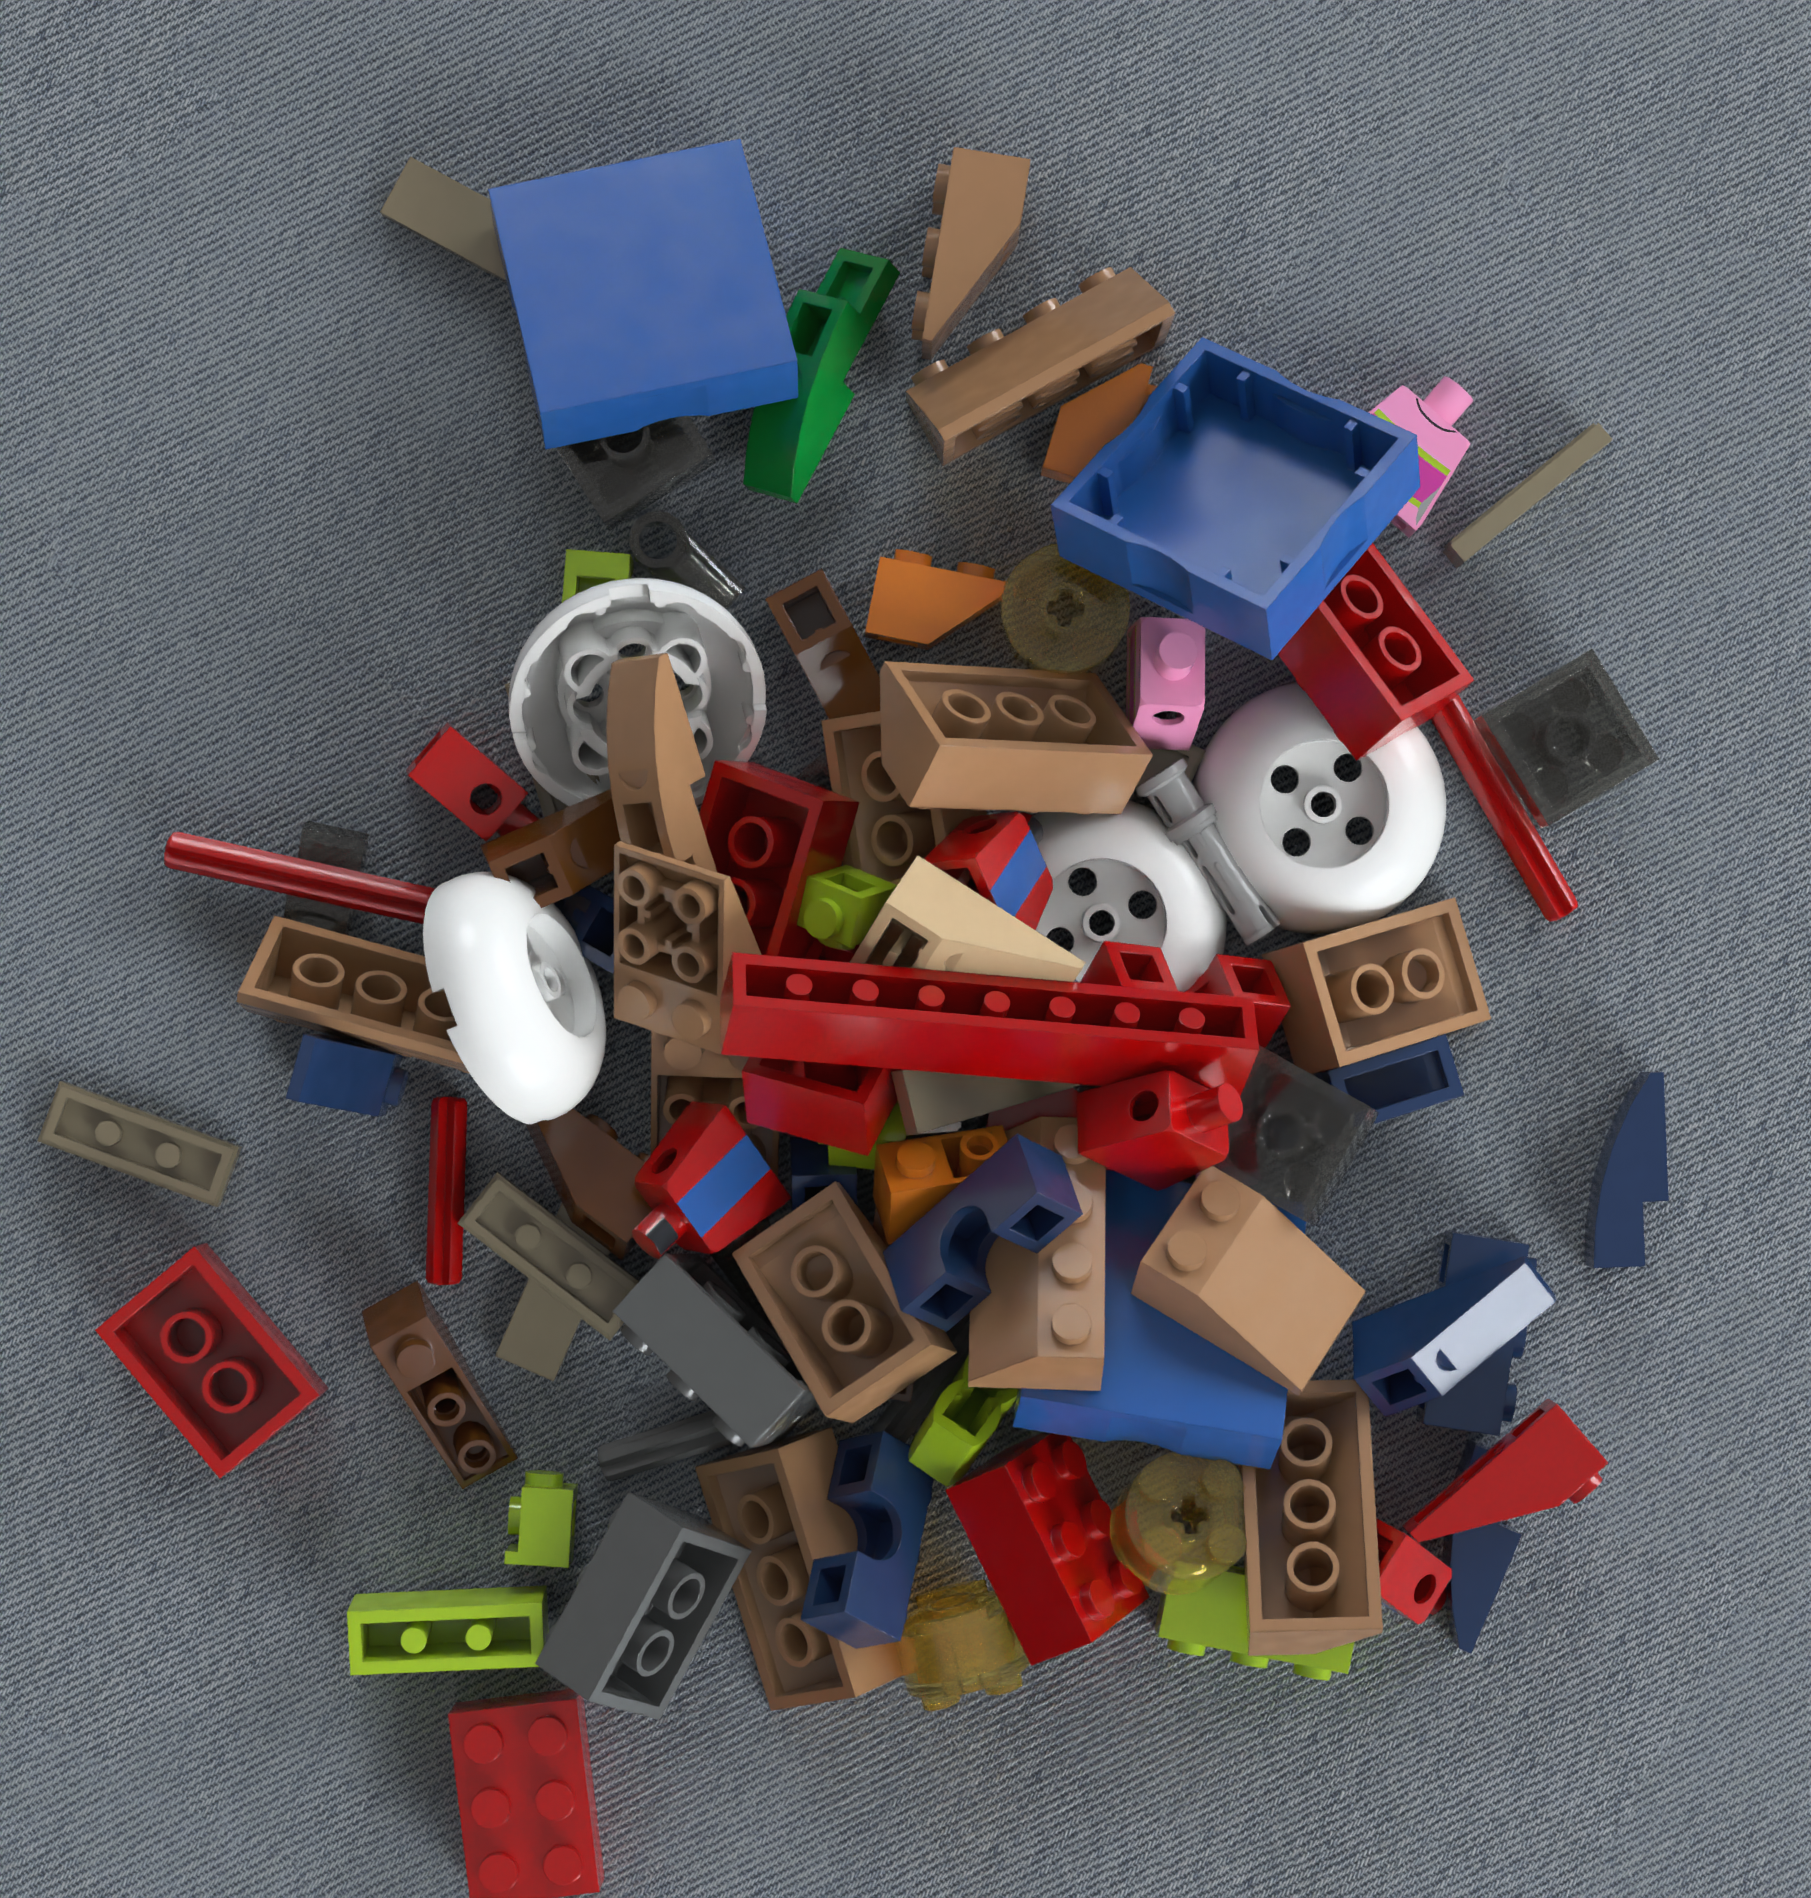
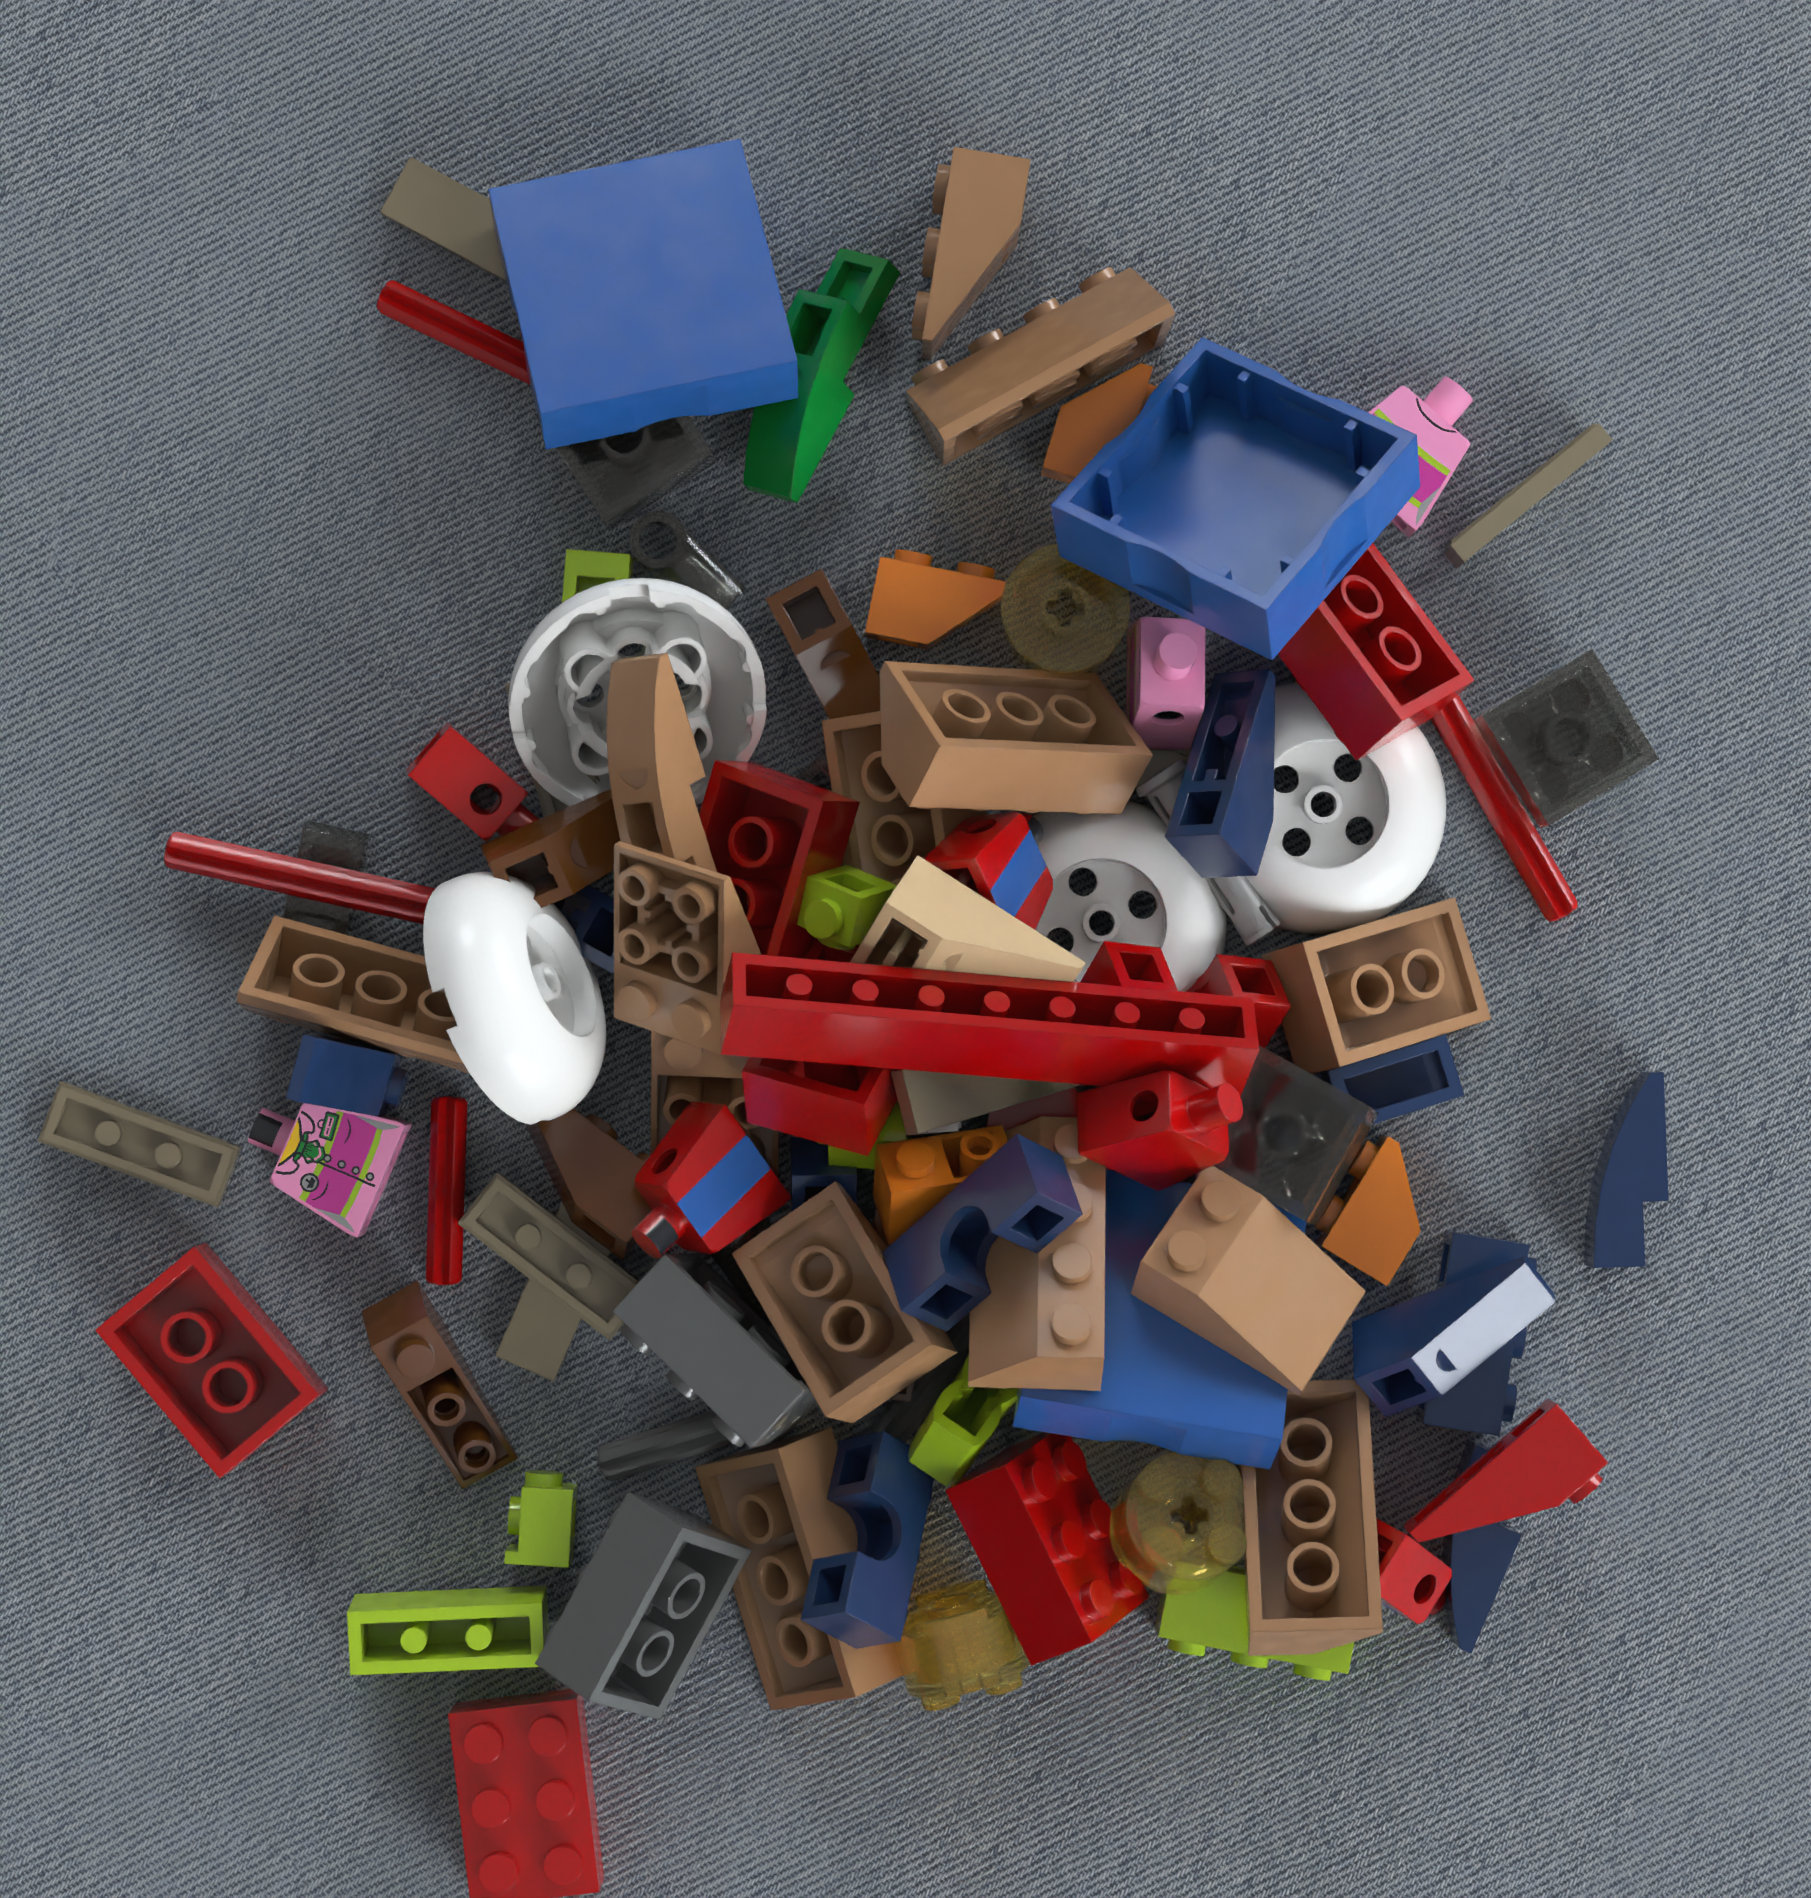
none -> torso [248,1103,412,1238]
none -> red axle [376,280,530,385]
none -> dark blue slope [1165,669,1275,878]
none -> orange slope [1314,1135,1421,1286]

